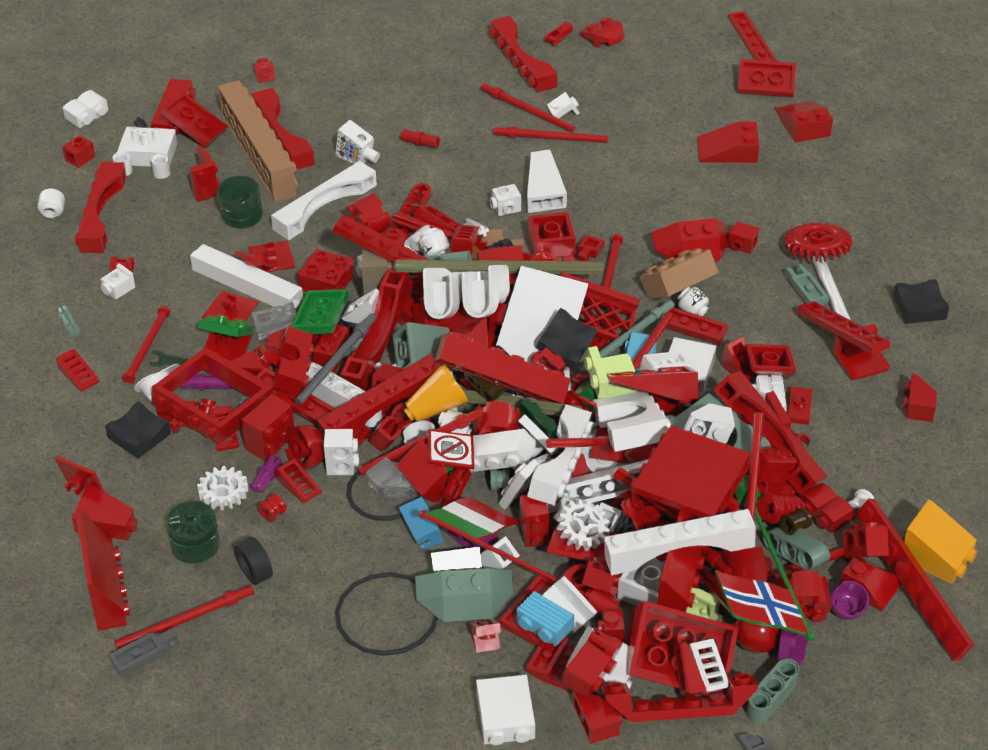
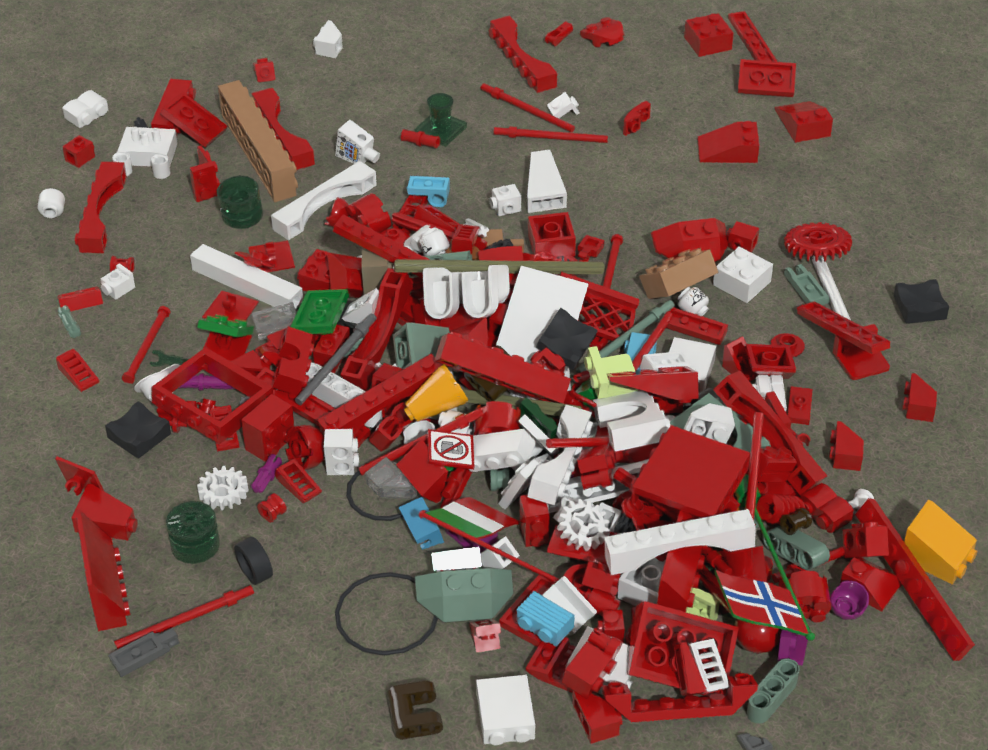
none -> red slope [57,286,103,311]
none -> white slope [313,20,342,58]
none -> red hair [324,197,349,227]
none -> red slope [328,253,364,298]
none -> dark brown connector [387,681,443,740]
none -> medium azure plate [407,176,450,207]
none -> clear green plant [414,93,467,147]
none -> red hinge [577,444,617,490]
none -> red slope [623,101,651,136]
none -> red brick [684,13,734,57]
none -> white brick [713,247,773,303]
none -> red piece [771,333,805,357]
none -> red slope [829,421,864,471]

